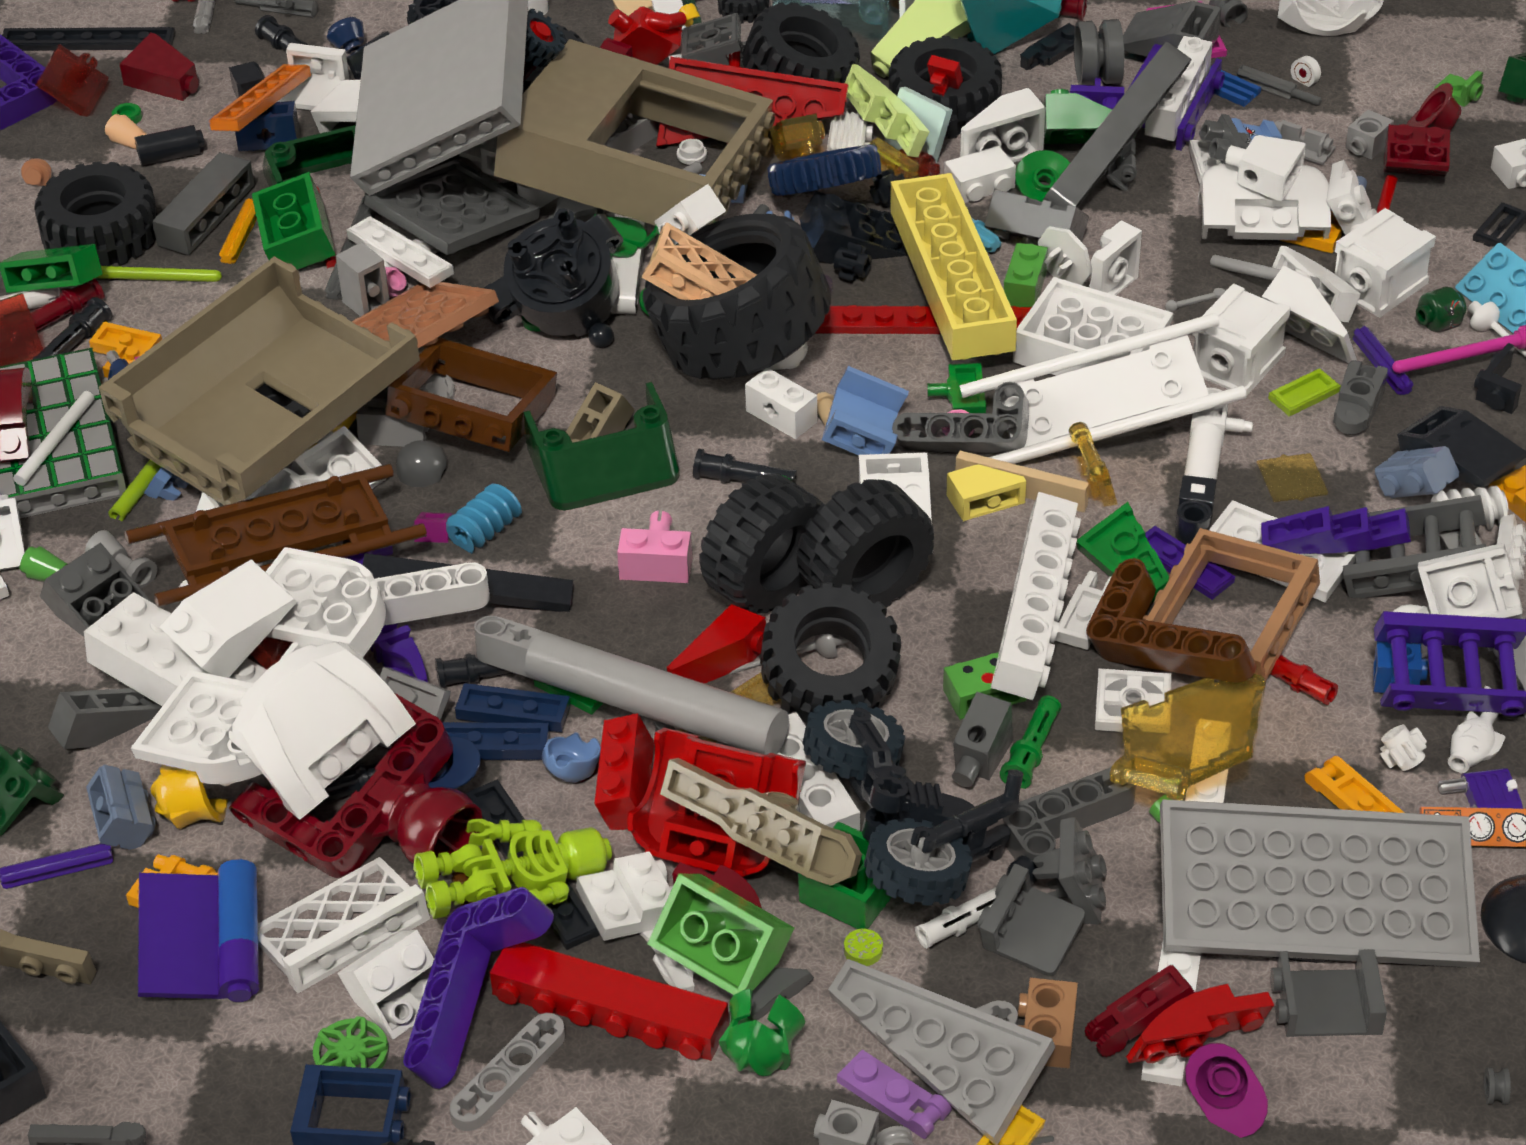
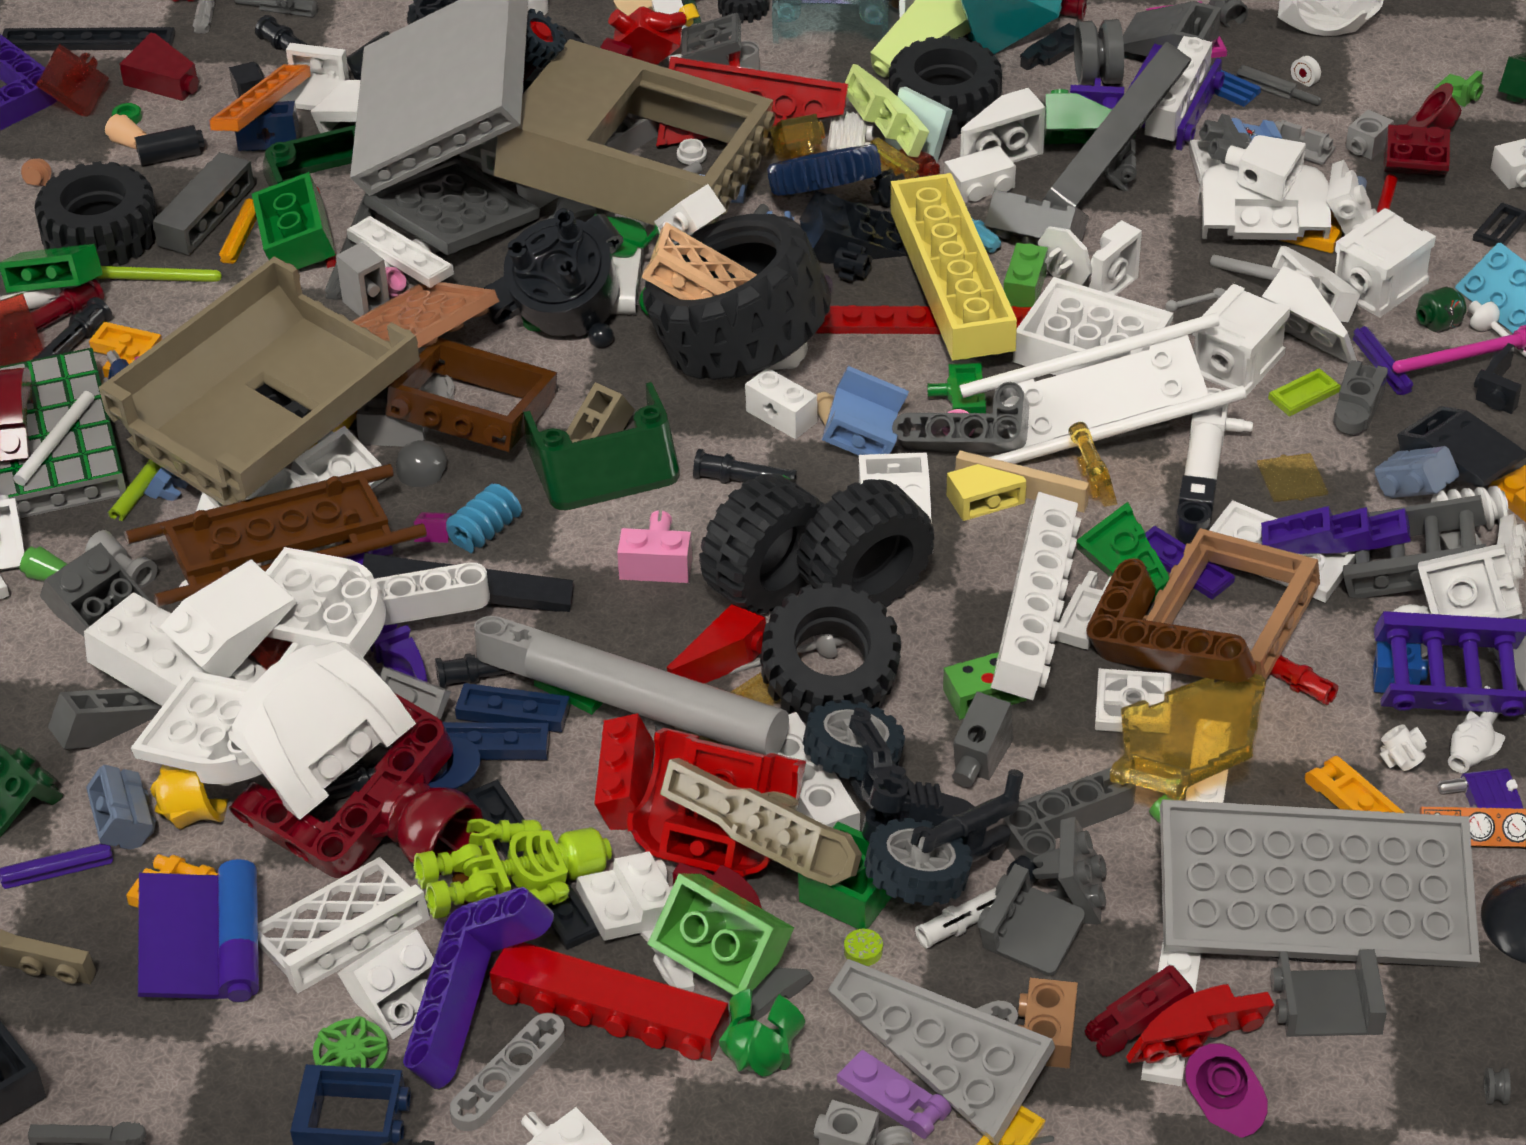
dark blue cone [327,17,365,54] -> none
medium blue hair [542,732,601,783] -> none
black tyre [742,2,860,83] -> none
red tile [927,55,963,96] -> none
green pin [999,695,1062,789] -> none
green dish [1015,150,1070,201] -> none

